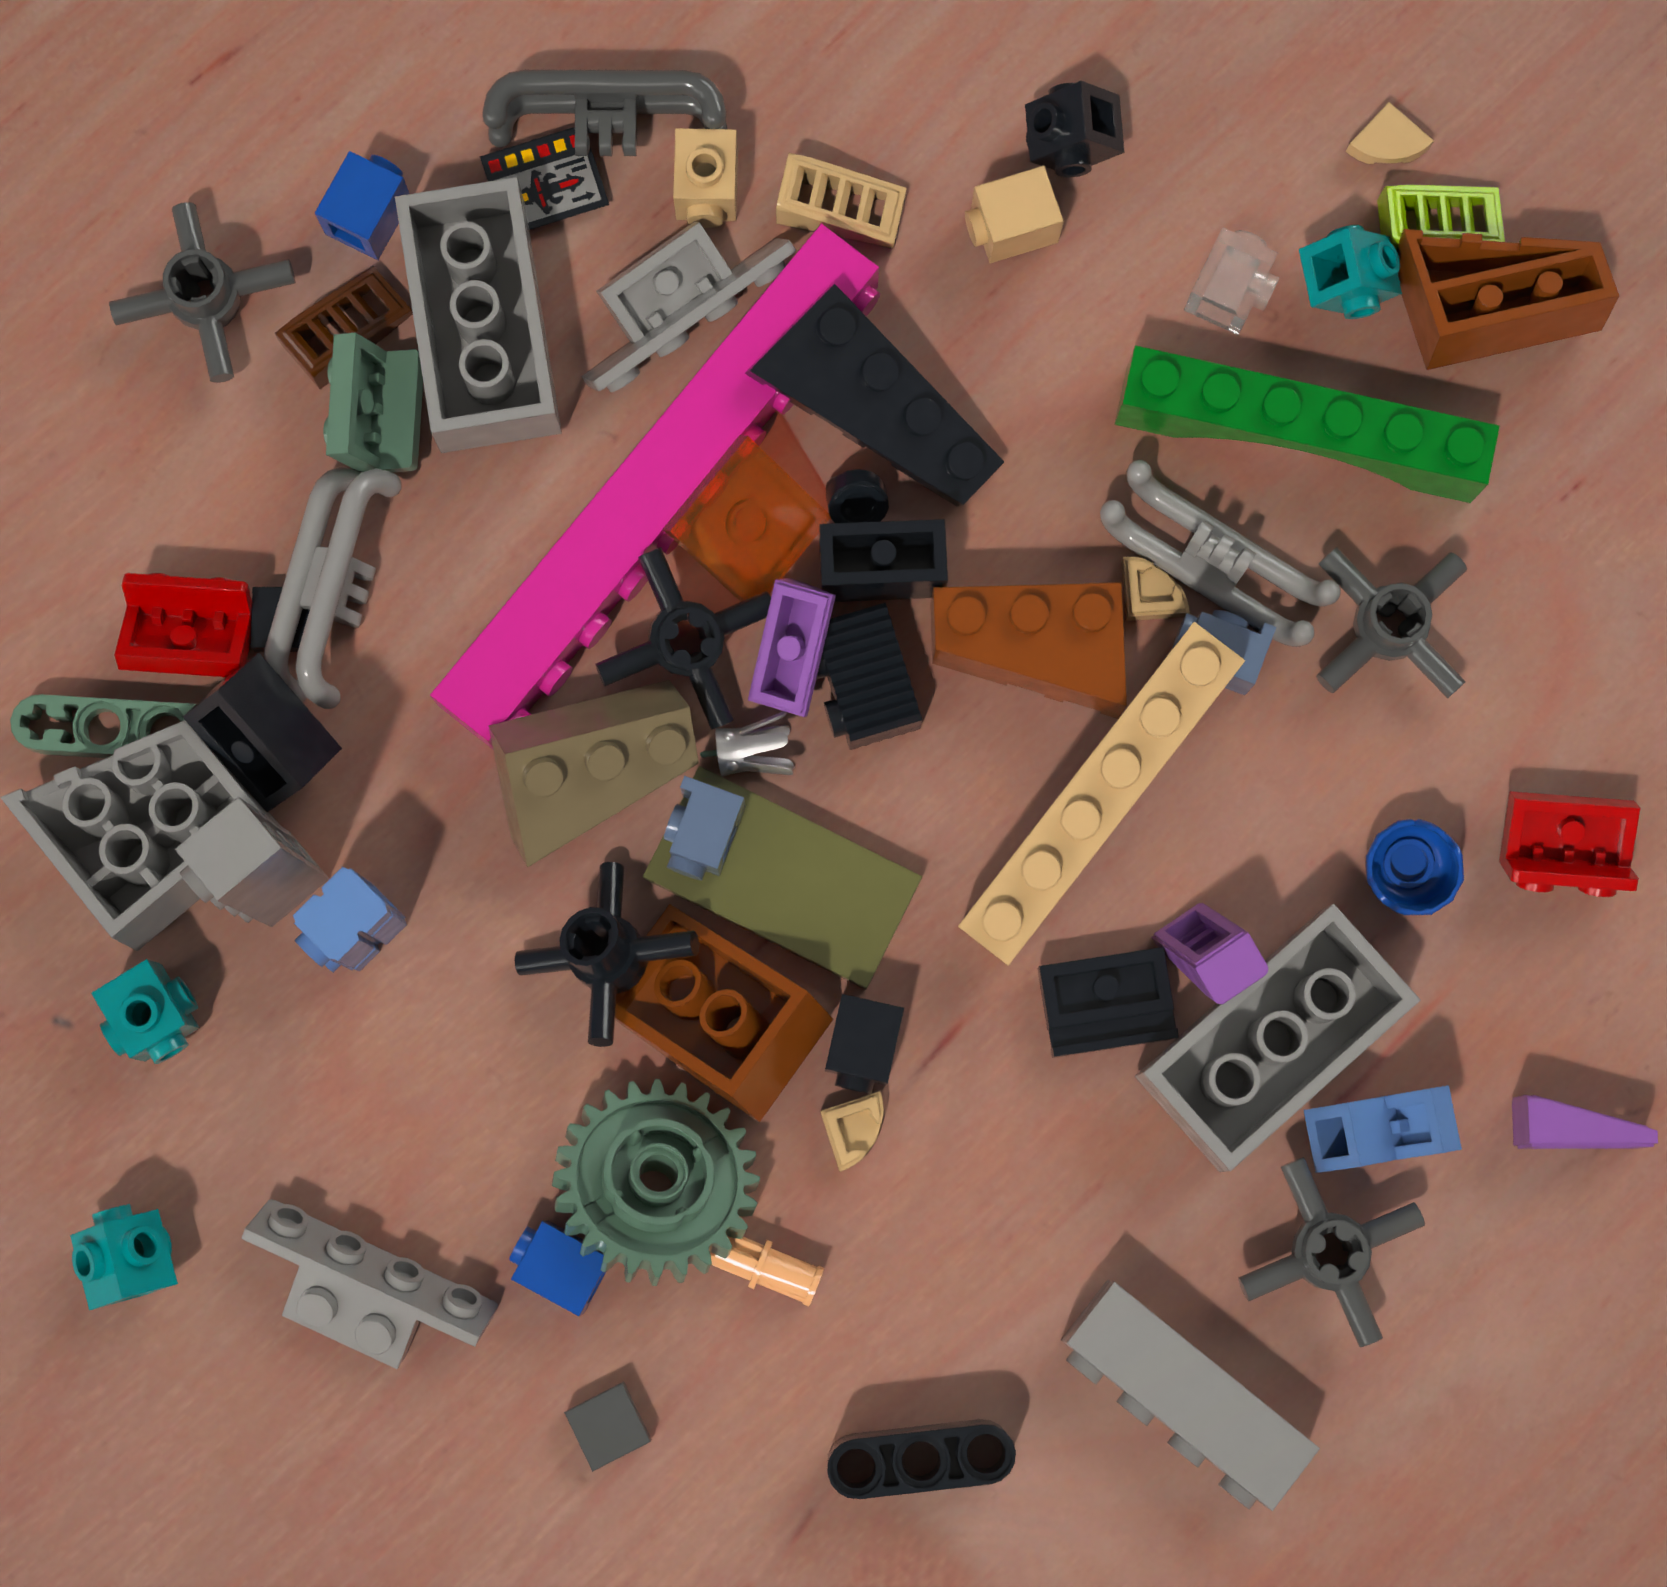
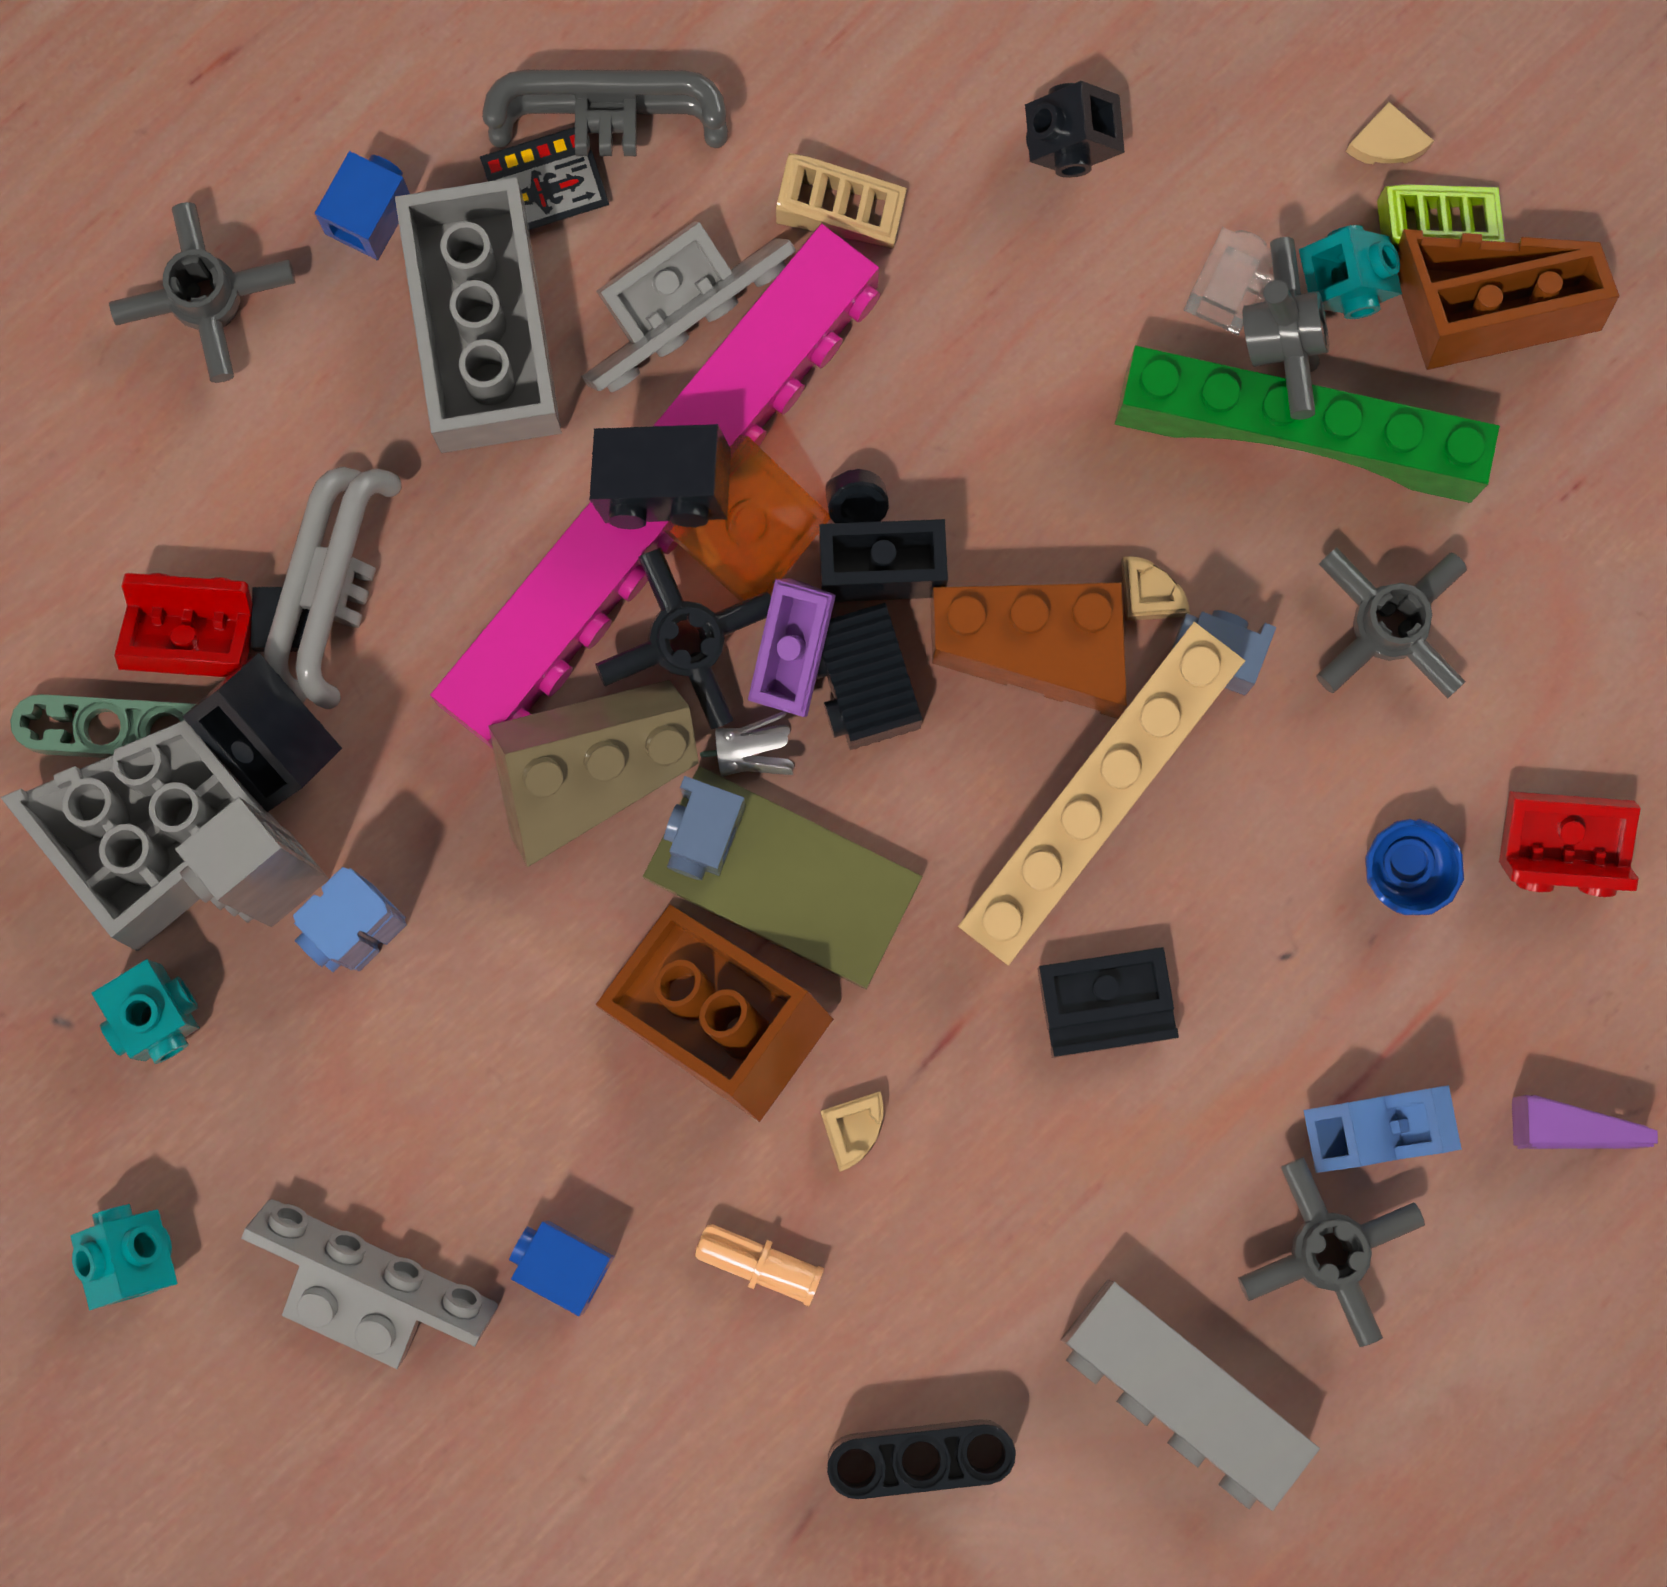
reddish brown slope [274,266,413,390] -> none
sand green bracket [323,333,423,472] -> none
black bar [515,862,699,1047] -> none
sand green gear [552,1079,760,1286] -> none
dark grey tile [564,1382,652,1472] -> none
tan brick [673,128,738,228] -> none
black wing [745,284,1004,507] -> none
black brick [825,994,904,1094] -> none
tan brick [965,166,1064,264] -> none
light grey piece [1100,460,1341,647] -> none
light grey brick [1135,904,1420,1172] -> none
medium lavender slope [1151,903,1268,1004] -> none
none -> black brick [589,424,731,529]
none -> dark grey bar [1243,237,1329,420]

